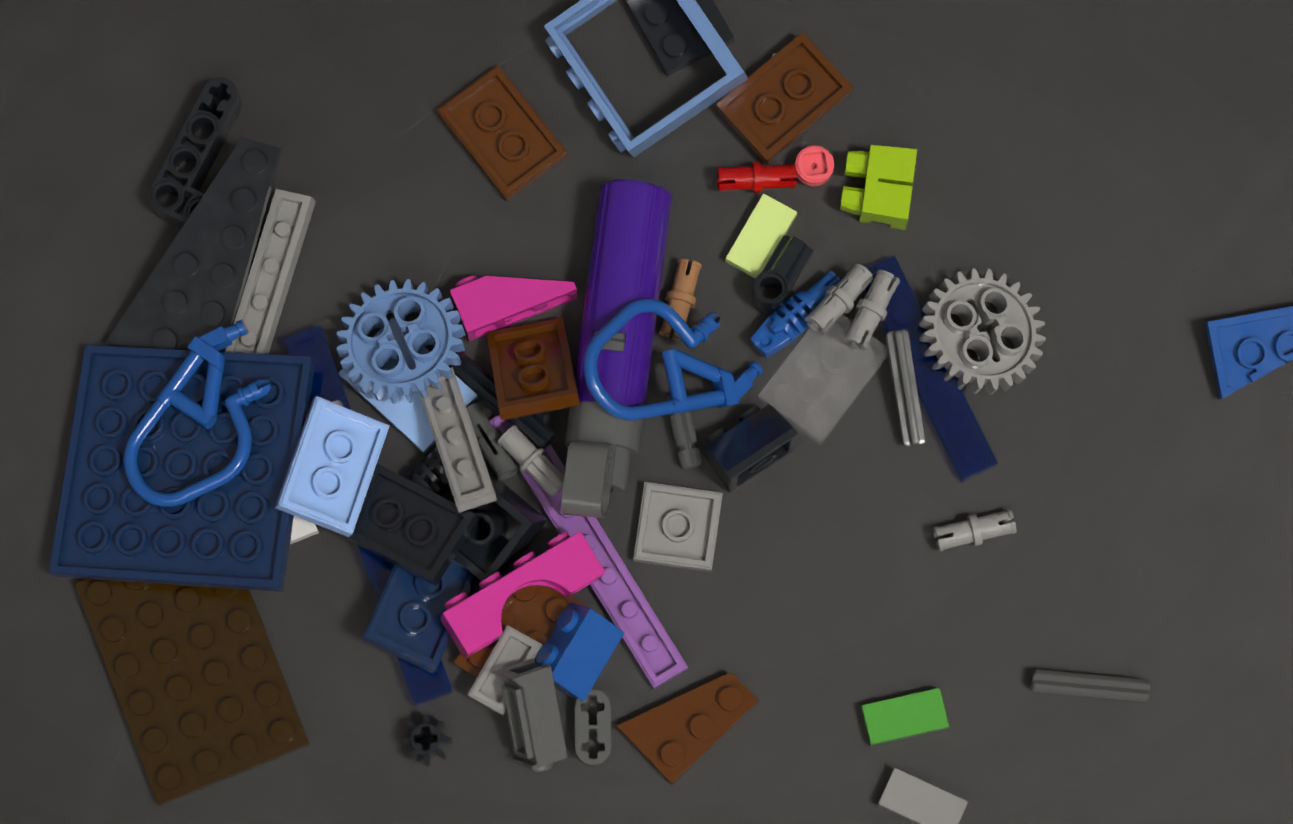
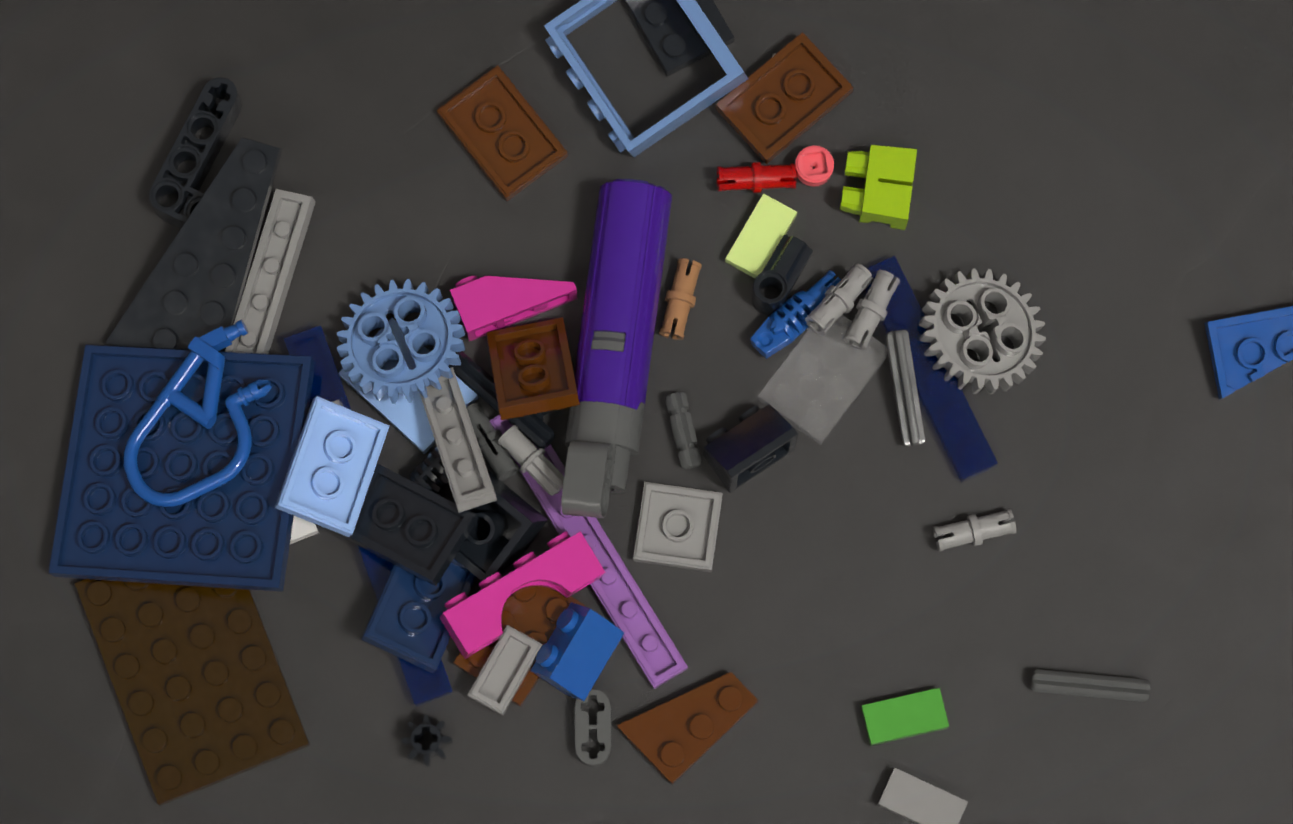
dark grey window [492,659,567,772] -> none
blue piece [583,299,763,421] -> none

